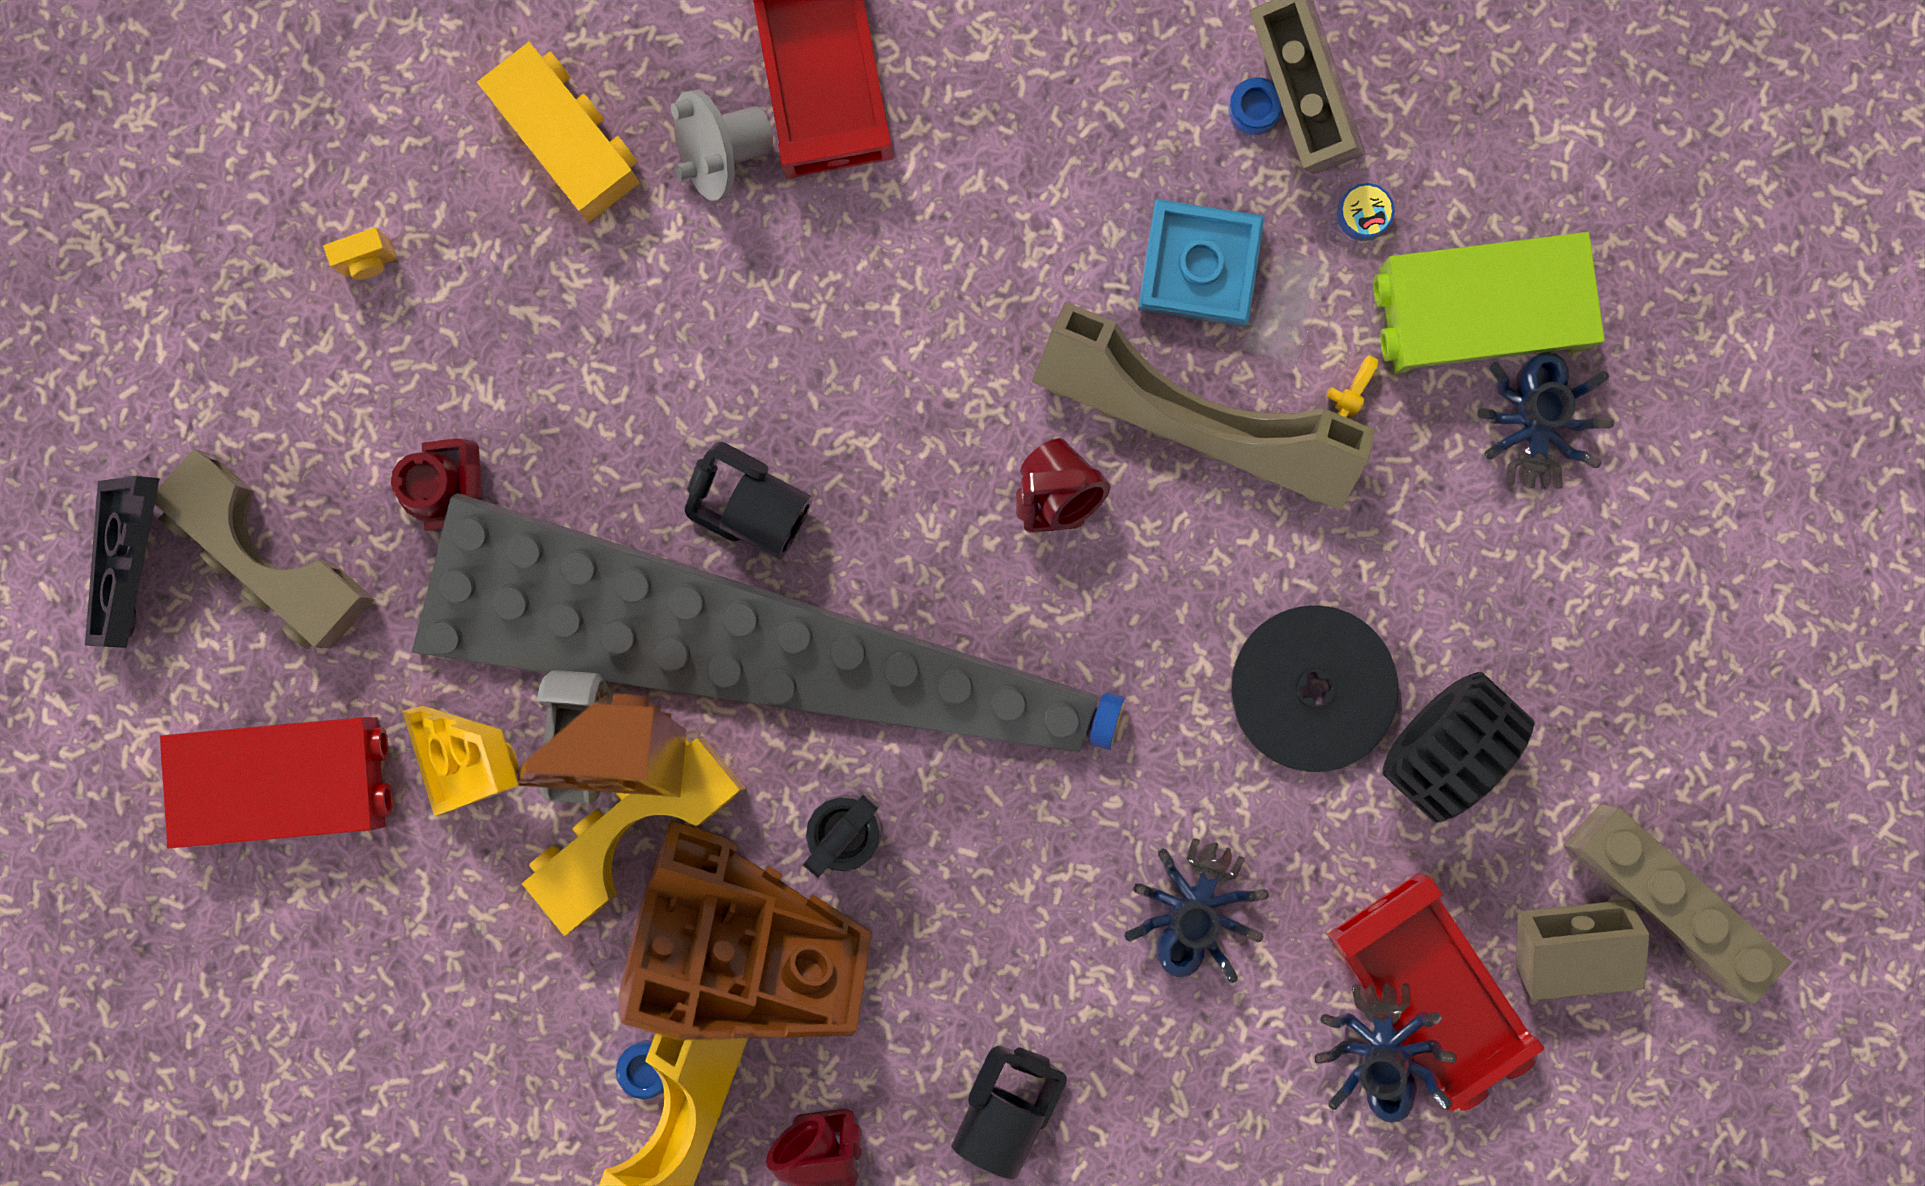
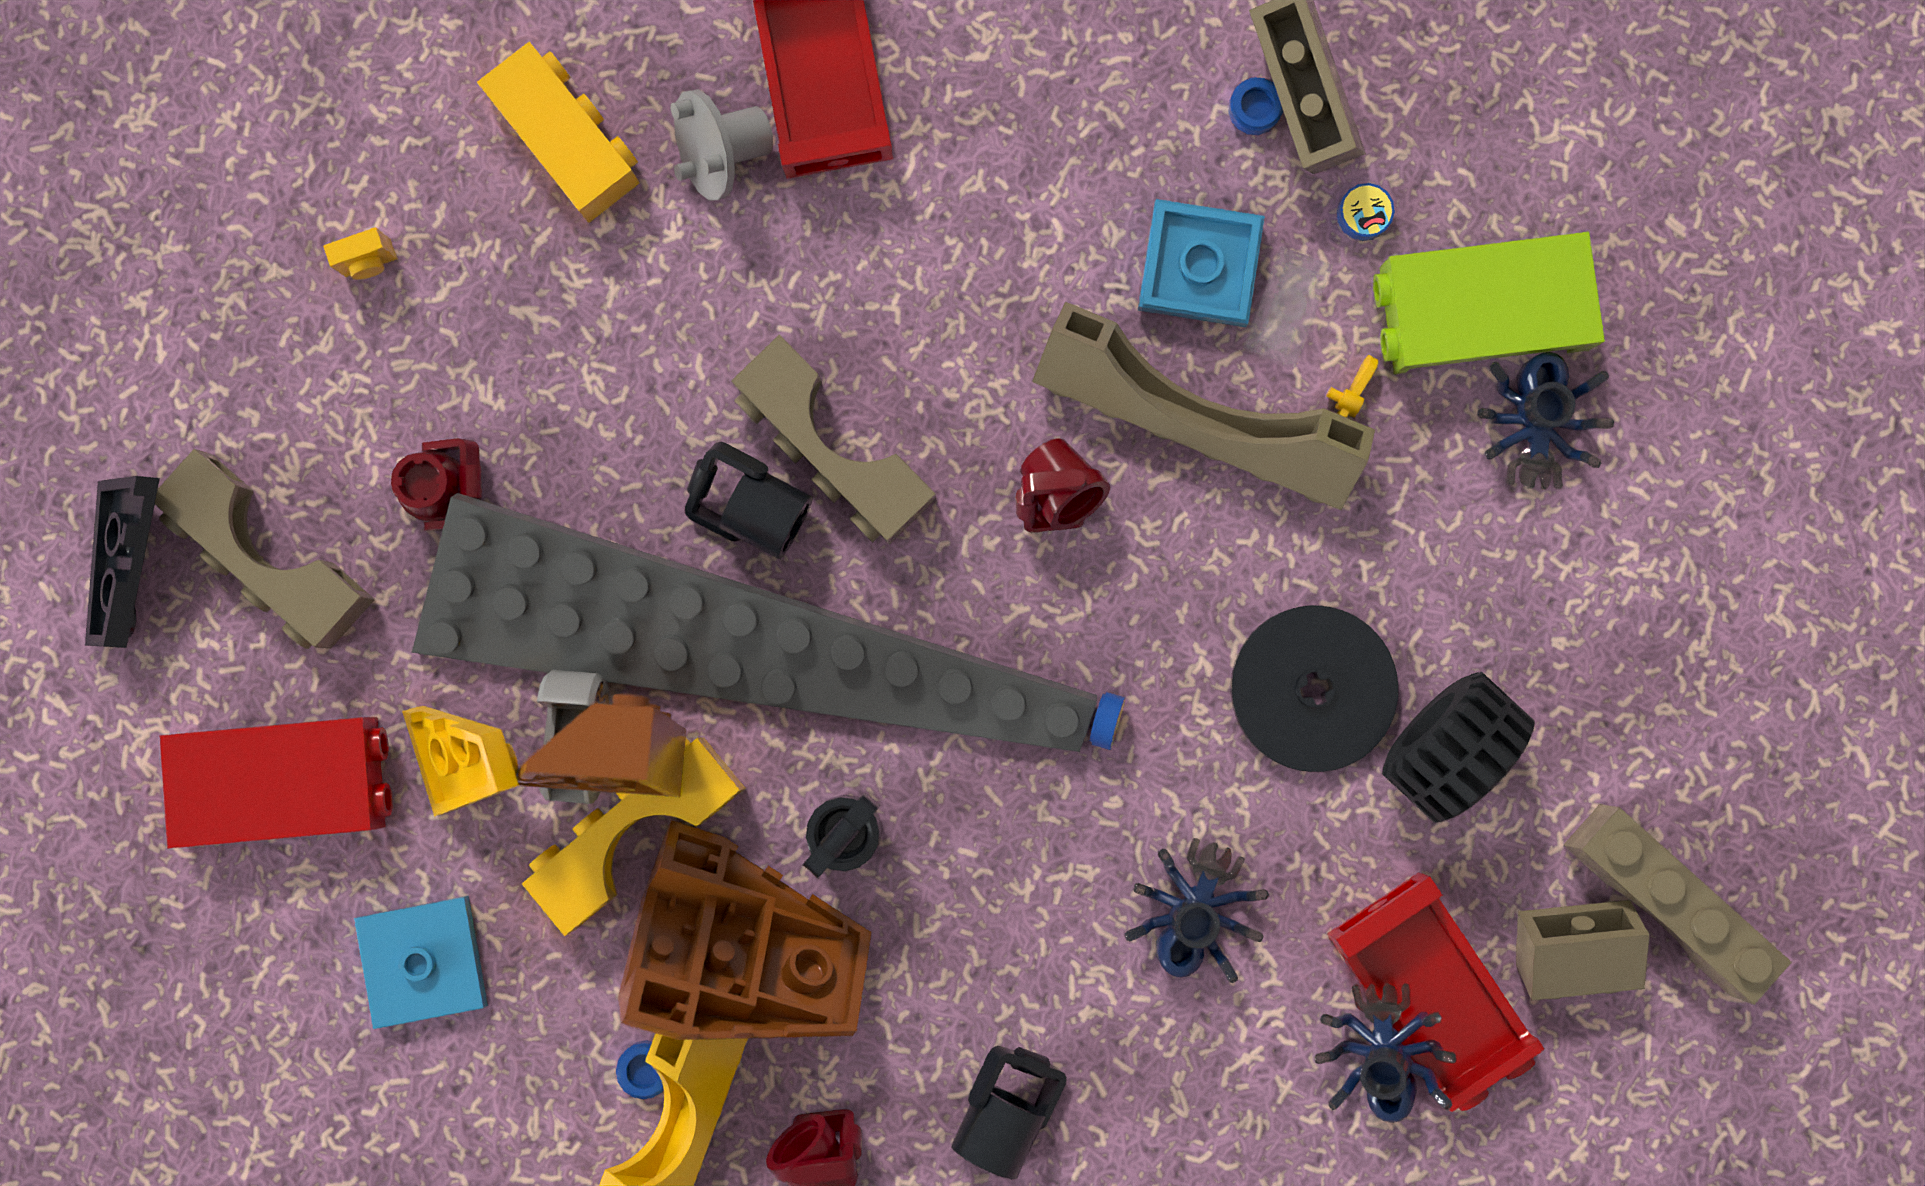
none -> dark azure plate [354,896,488,1029]
none -> dark tan arch [731,334,936,545]

